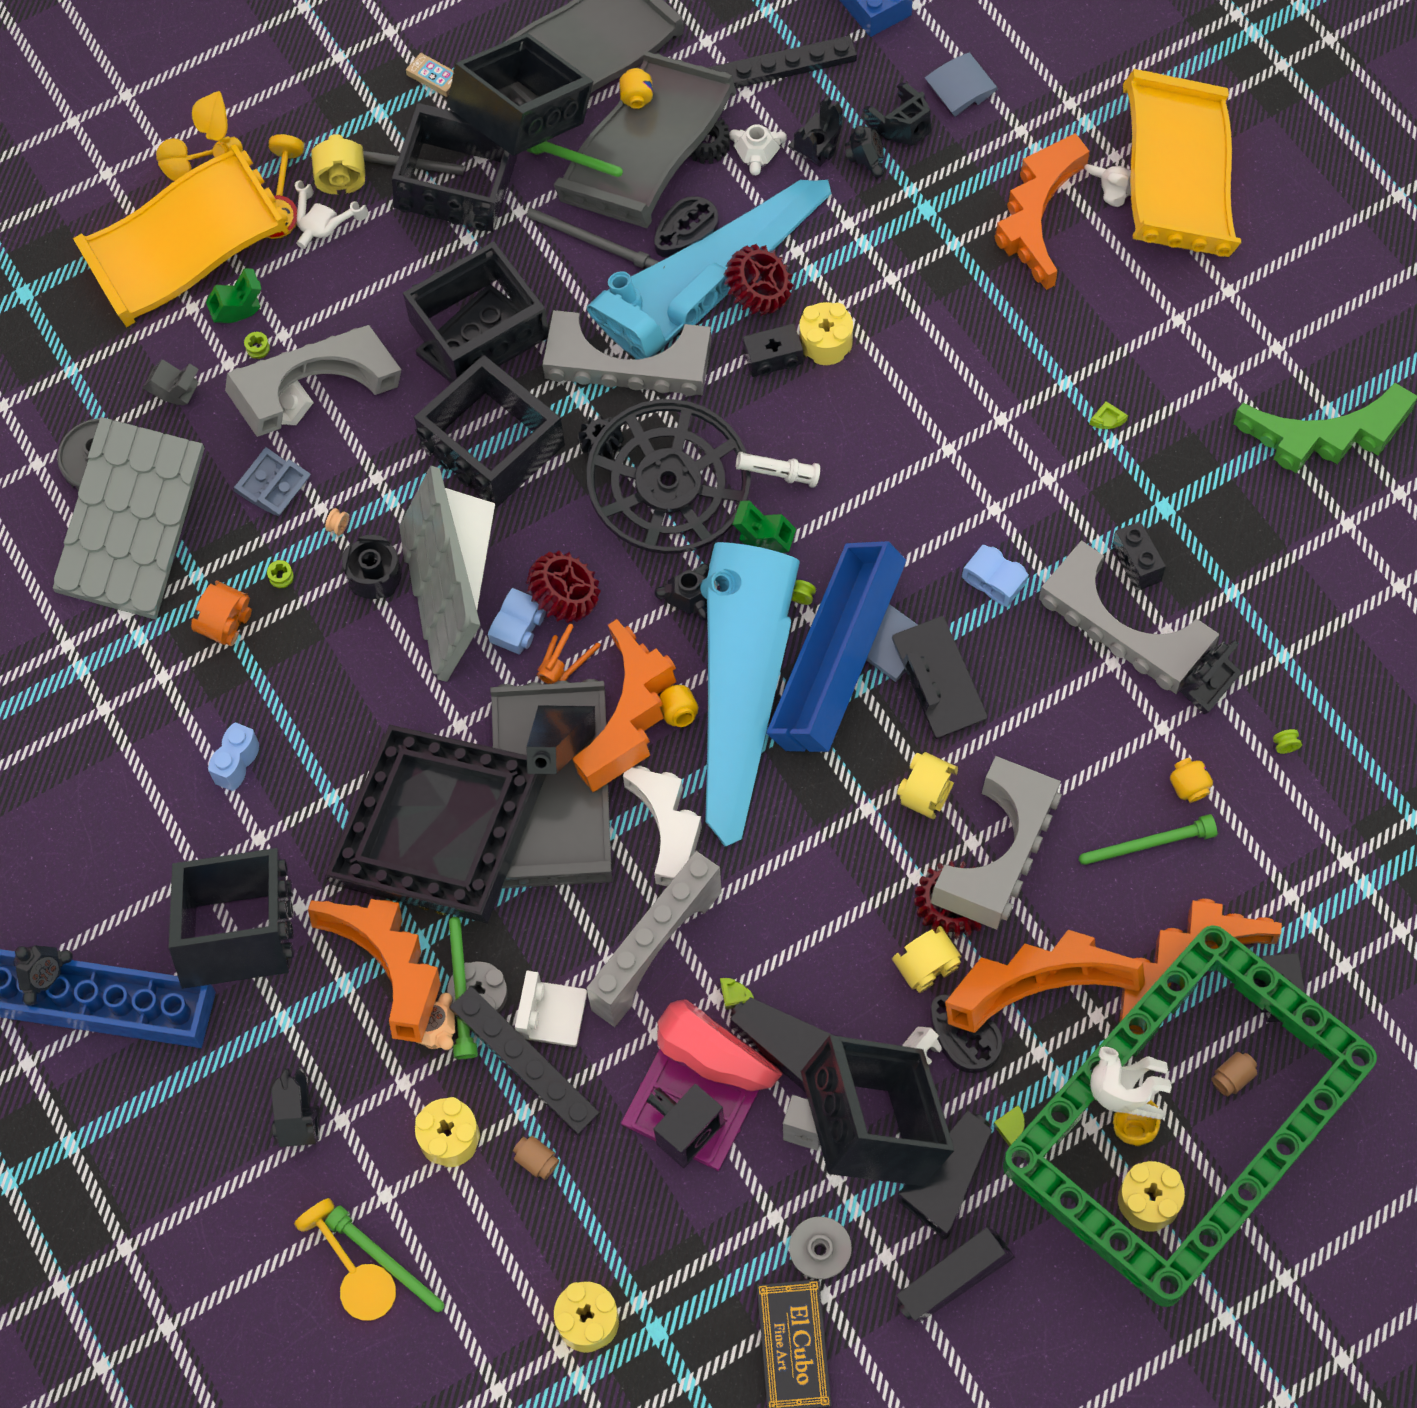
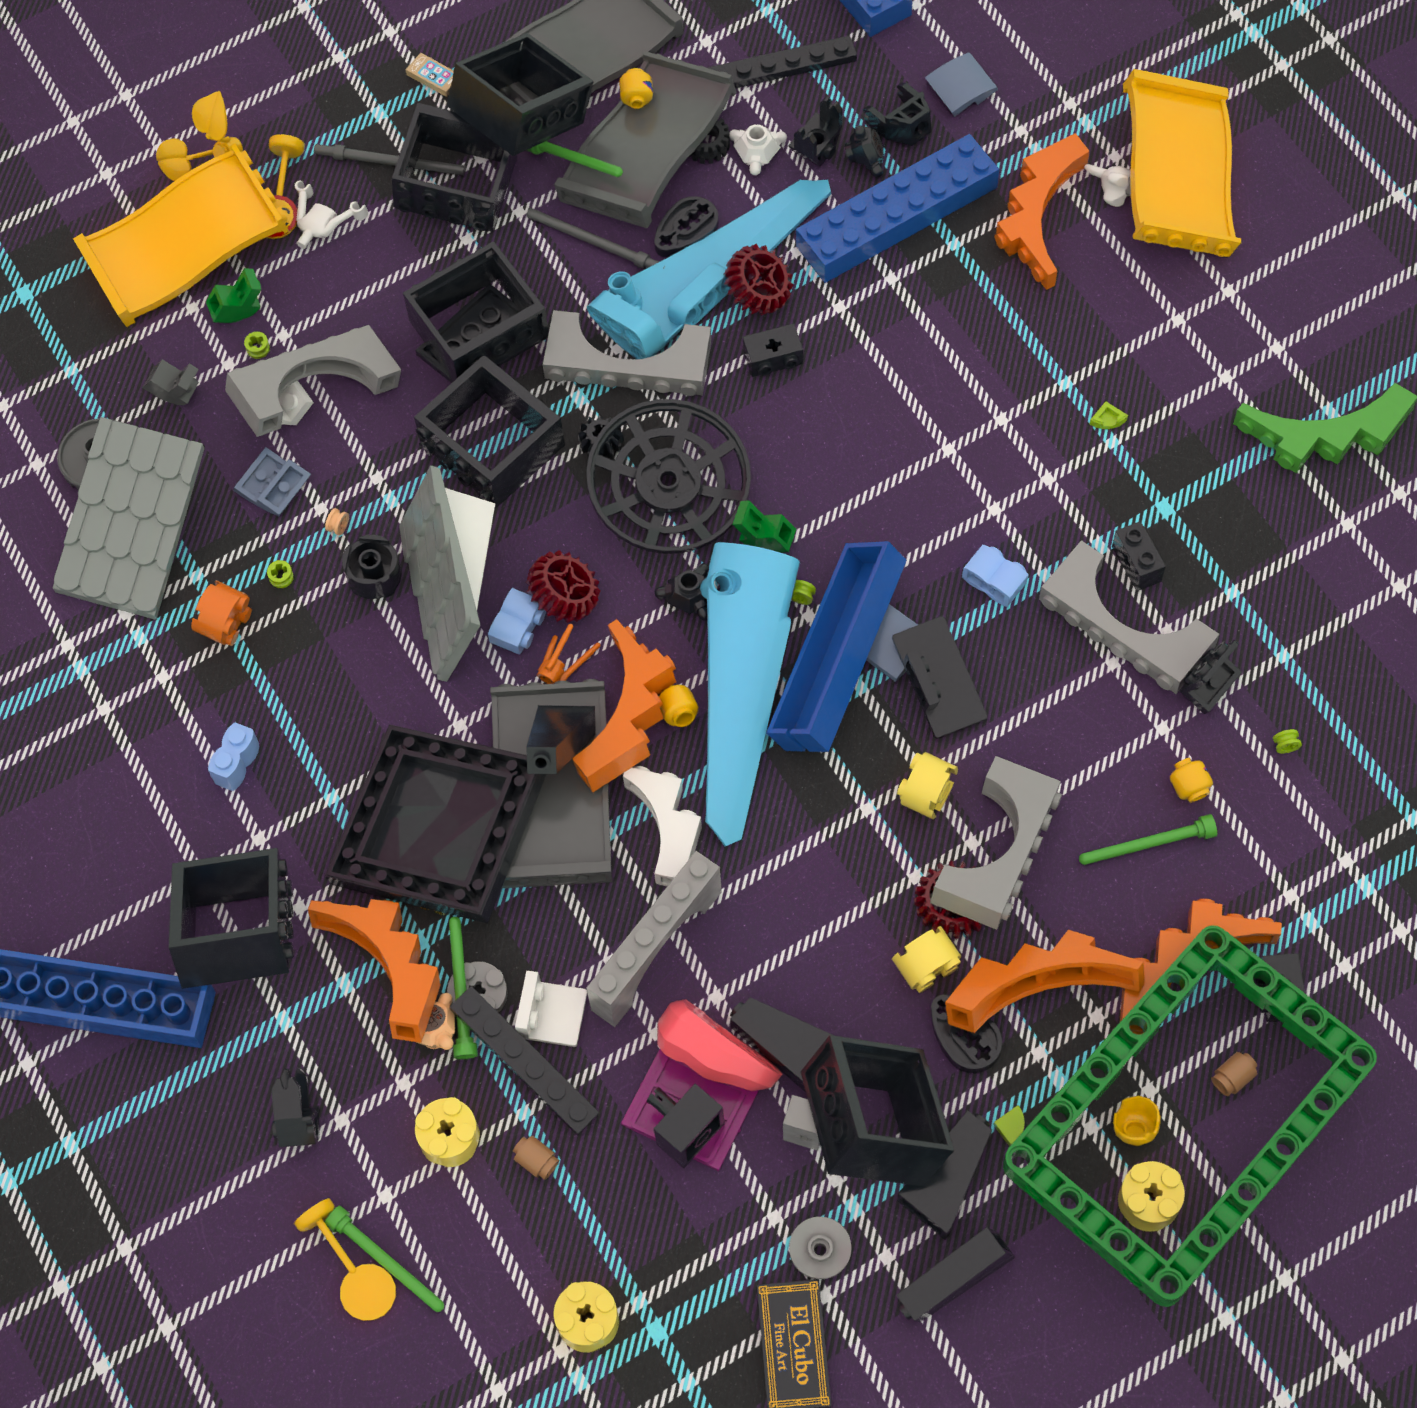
black rock [14,945,73,1006] -> none
light yellow brick [311,134,365,194] -> none
lime tile [720,978,754,1010] -> none
white pin [736,452,820,488] -> none
light yellow brick [799,302,853,365] -> none
white tile [902,1027,942,1064] -> none
white piece [1090,1047,1172,1119] -> none
none -> blue brick [796,134,999,283]

